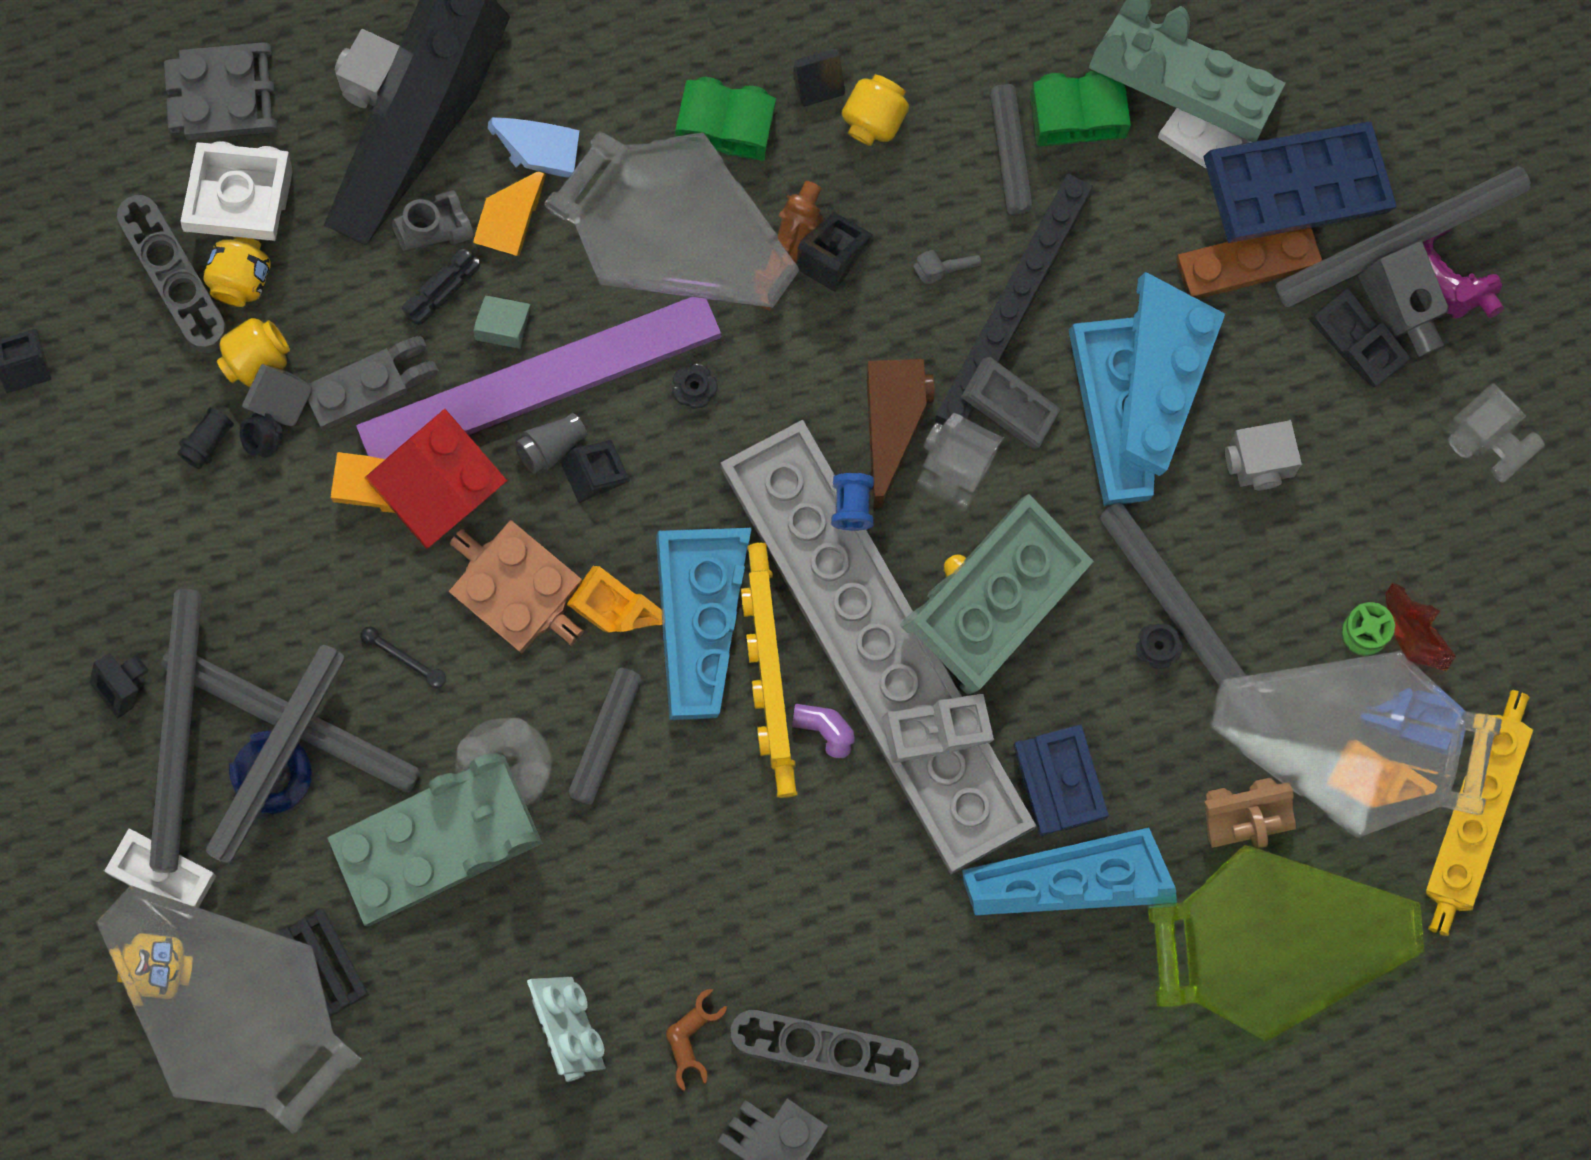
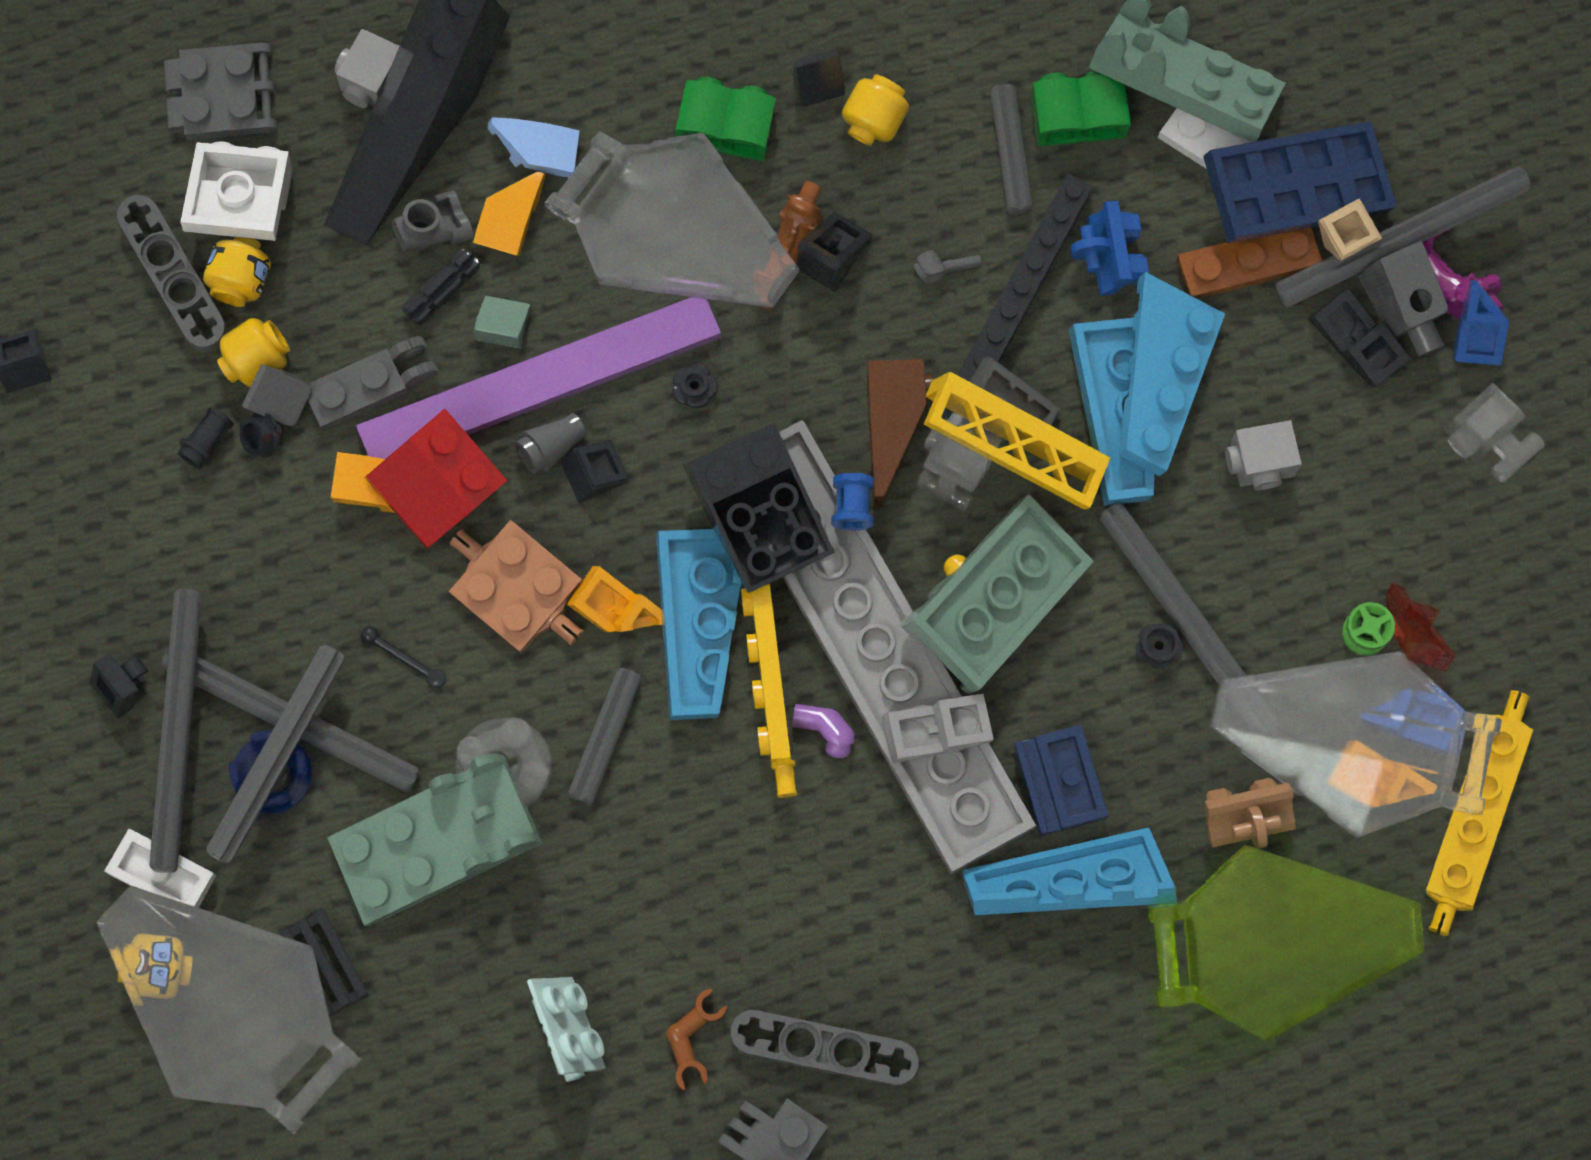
none -> black slope [683,422,835,593]
none -> yellow fence [924,372,1110,510]
none -> blue hips [1070,201,1149,296]
none -> tan slope [1318,198,1382,261]
none -> blue slope [1453,280,1509,366]

